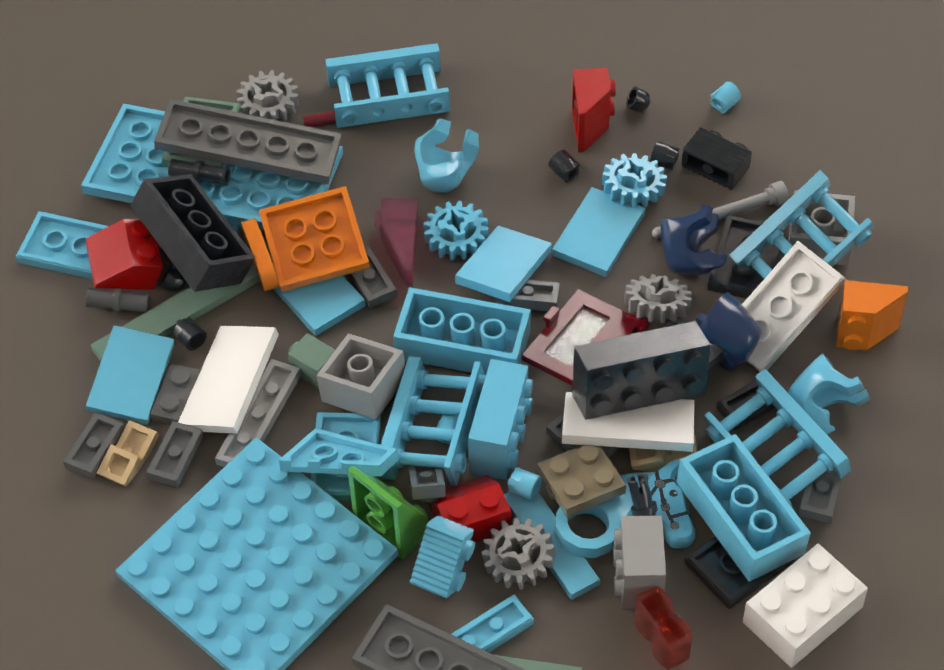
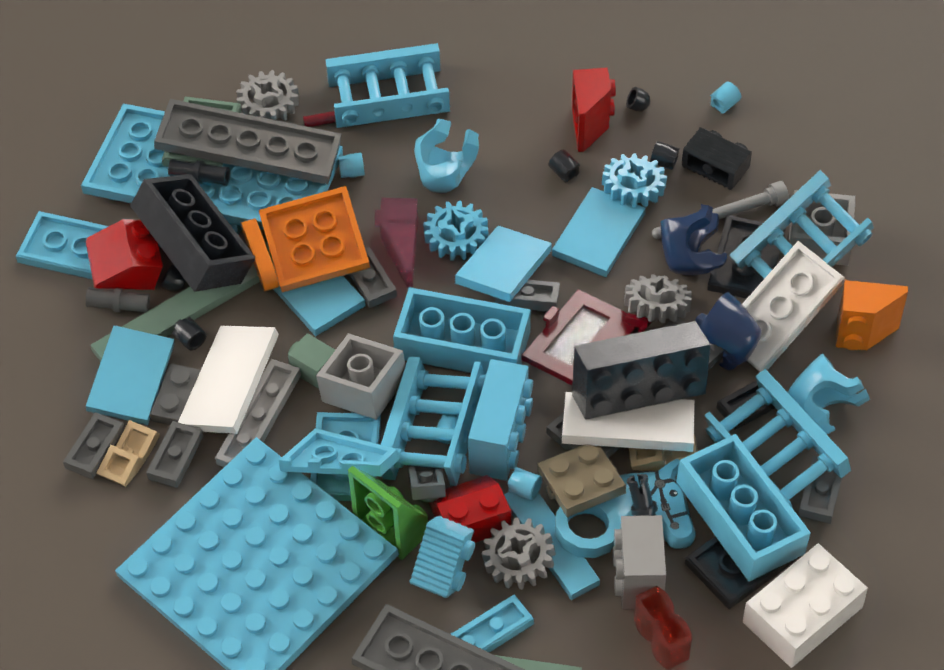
none -> medium azure hose [338,153,365,178]

